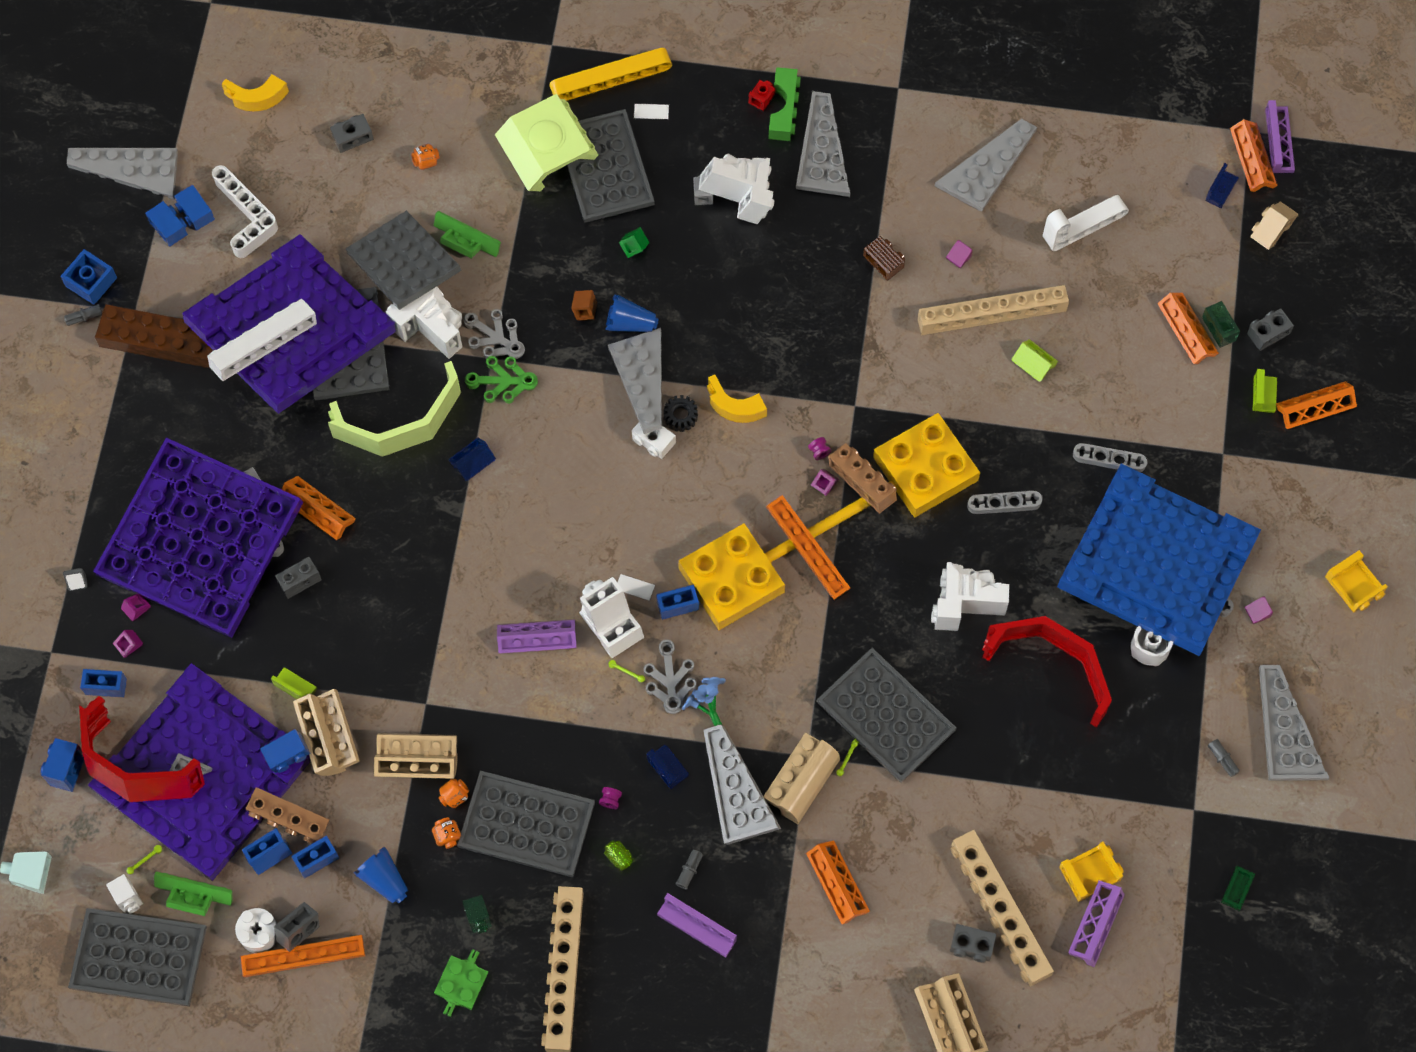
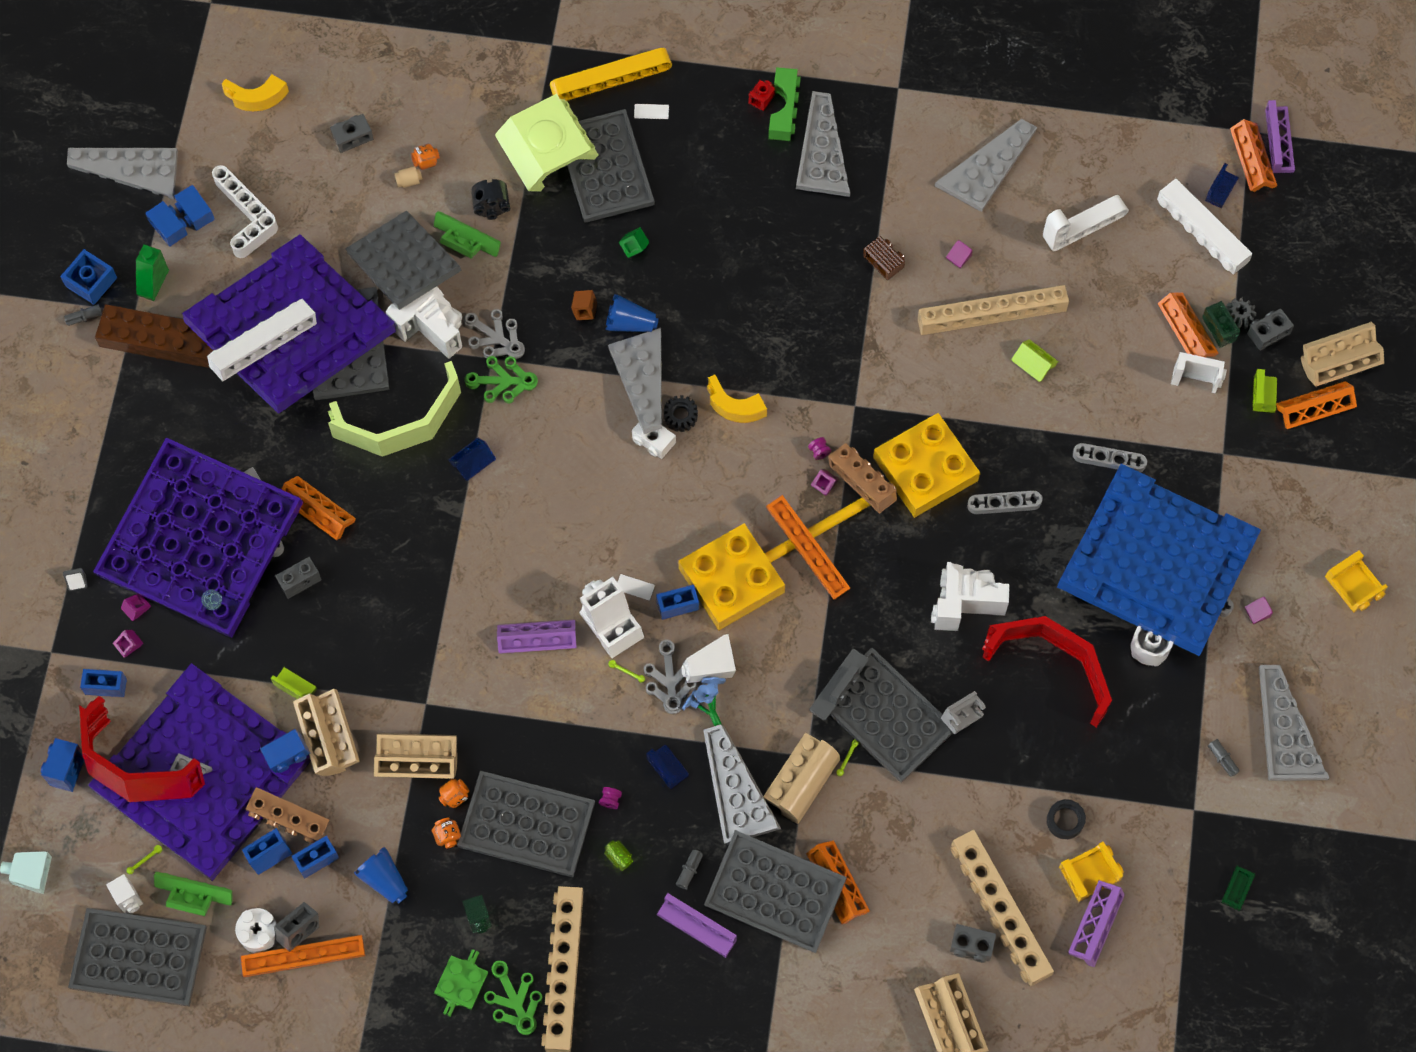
light grey brick [693,176,713,205] -> none
white brick [699,154,774,224] -> none
tan brick [1251,202,1298,250] -> none
none -> green slope [136,245,169,301]
none -> clear light blue tile [201,590,222,610]
none -> tan brick [394,166,422,188]
none -> black brick [471,179,511,220]
none -> bright green plant [484,961,543,1035]
none -> white slope [682,634,736,683]
none -> dark grey plate [704,830,847,953]
none -> dark grey bracket [809,649,869,721]
none -> light grey hinge [941,691,986,734]
none -> black tyre [1047,799,1086,840]
none -> white brick [1157,179,1253,274]
none -> white panel [1171,352,1227,393]
none -> dark grey gear [1224,298,1256,330]
none -> tan brick [1301,322,1384,387]

